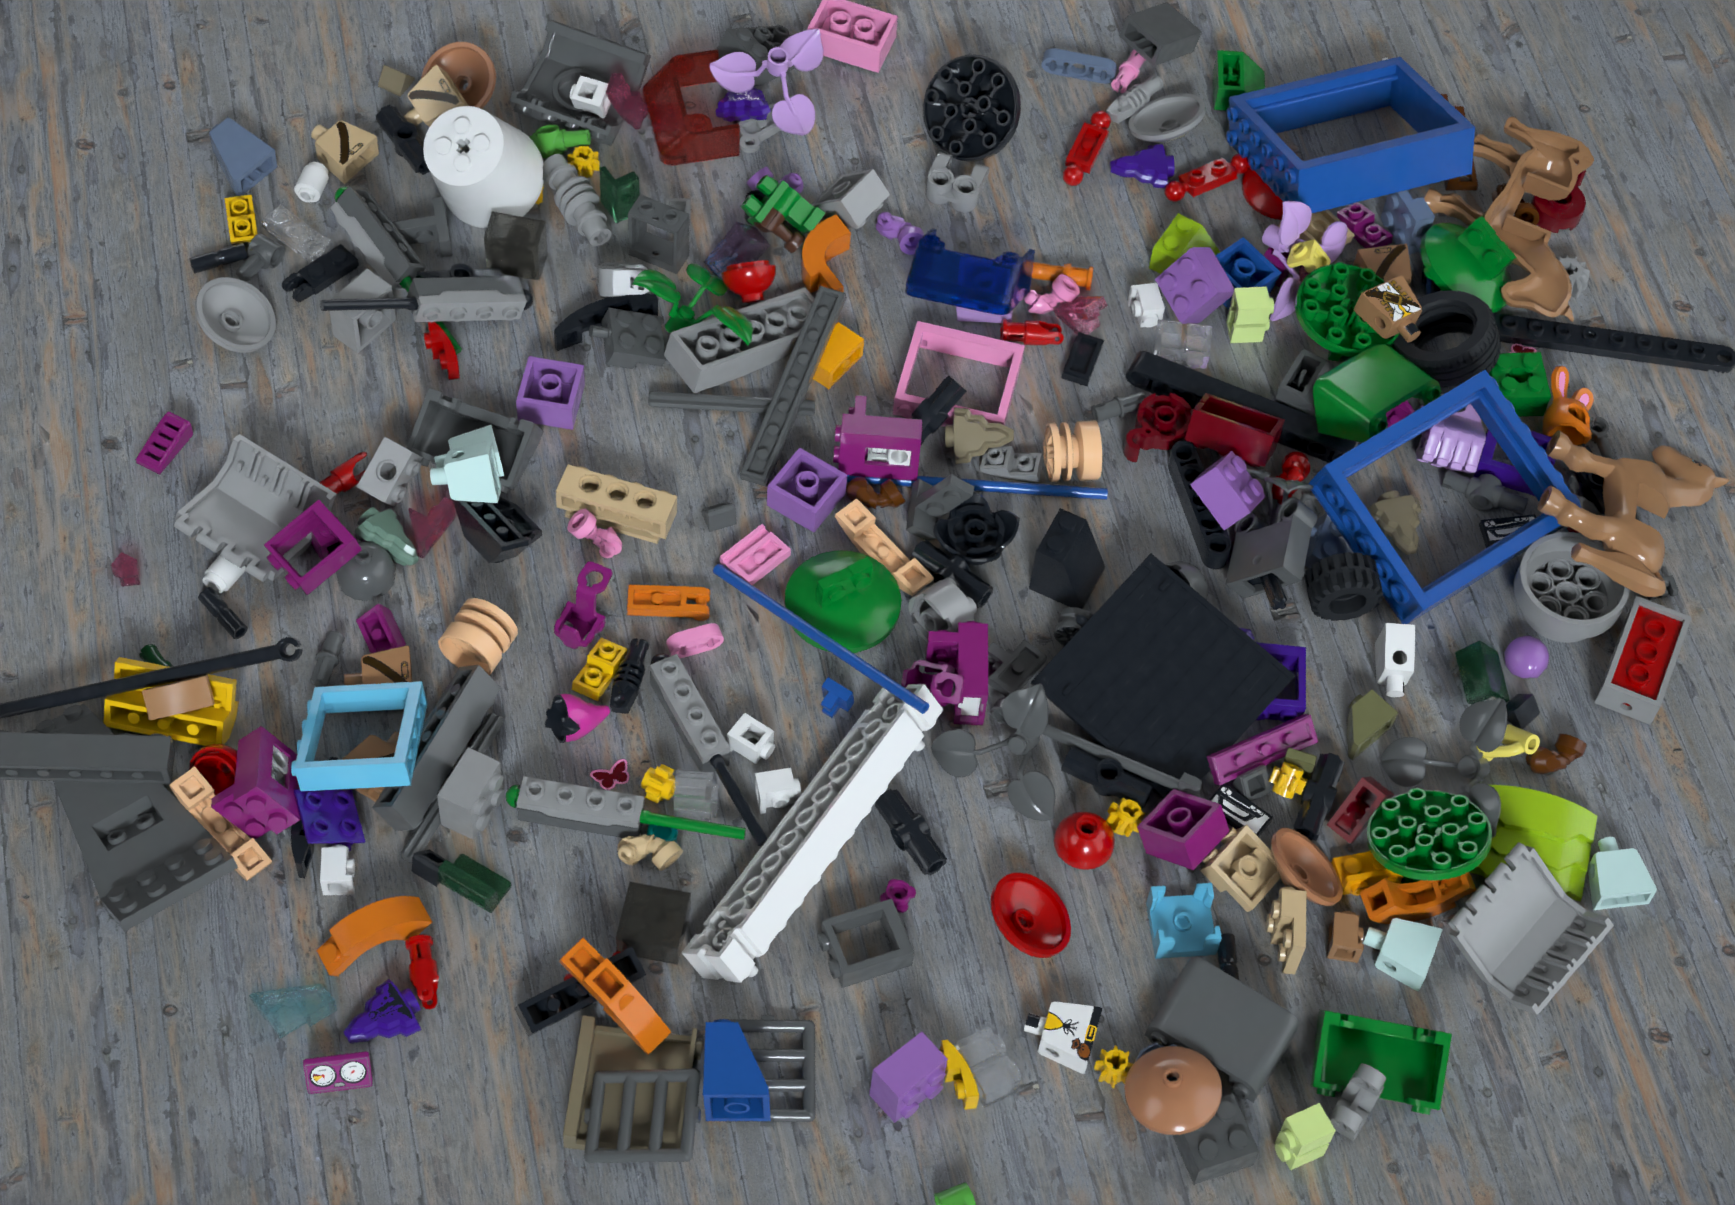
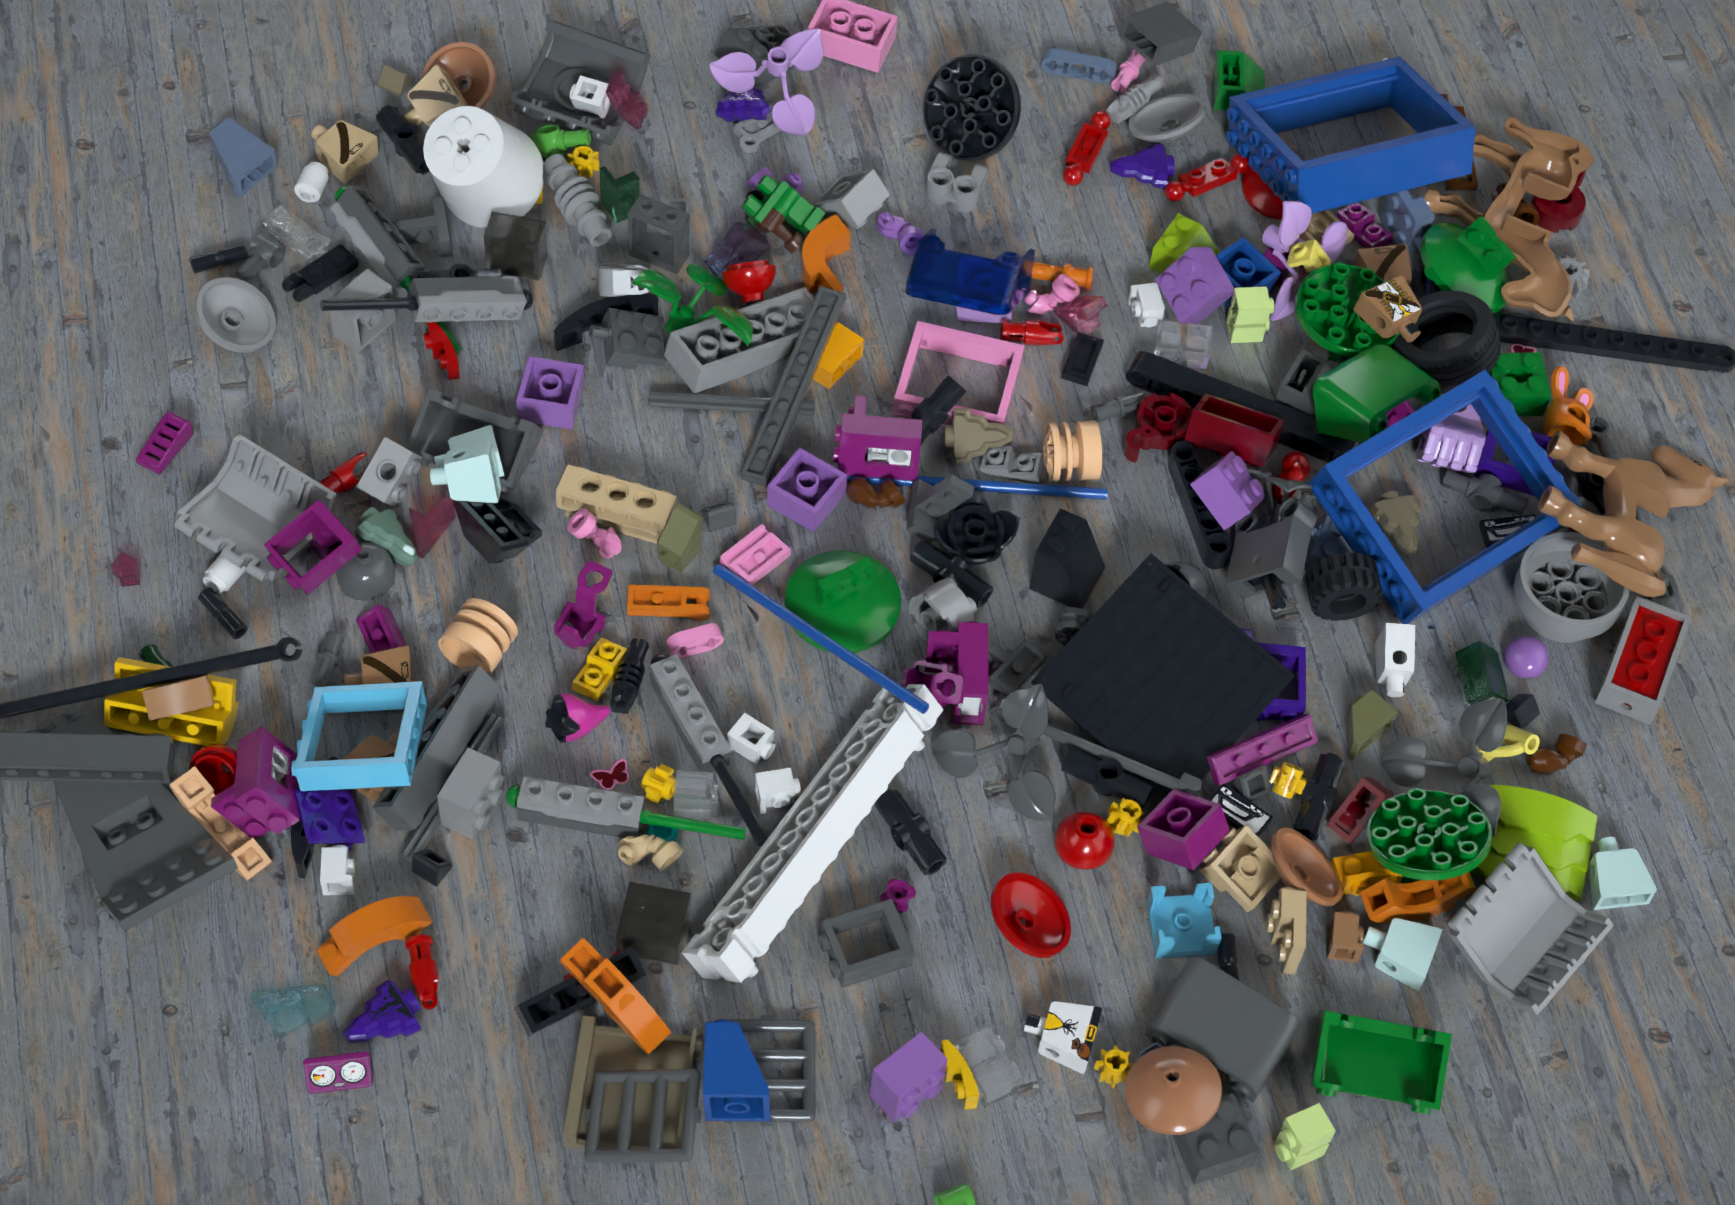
yellow slope [224,194,258,244] -> none
clear green panel [438,854,511,913] -> none
clear red windscreen [643,49,740,166] -> none
blue tile [821,677,854,718] -> none
light nougat slope [835,499,934,596] -> none
olive tile [1283,748,1317,780] -> none
light grey piece [1329,1064,1386,1141] -> none
none -> olive slope [658,503,702,573]

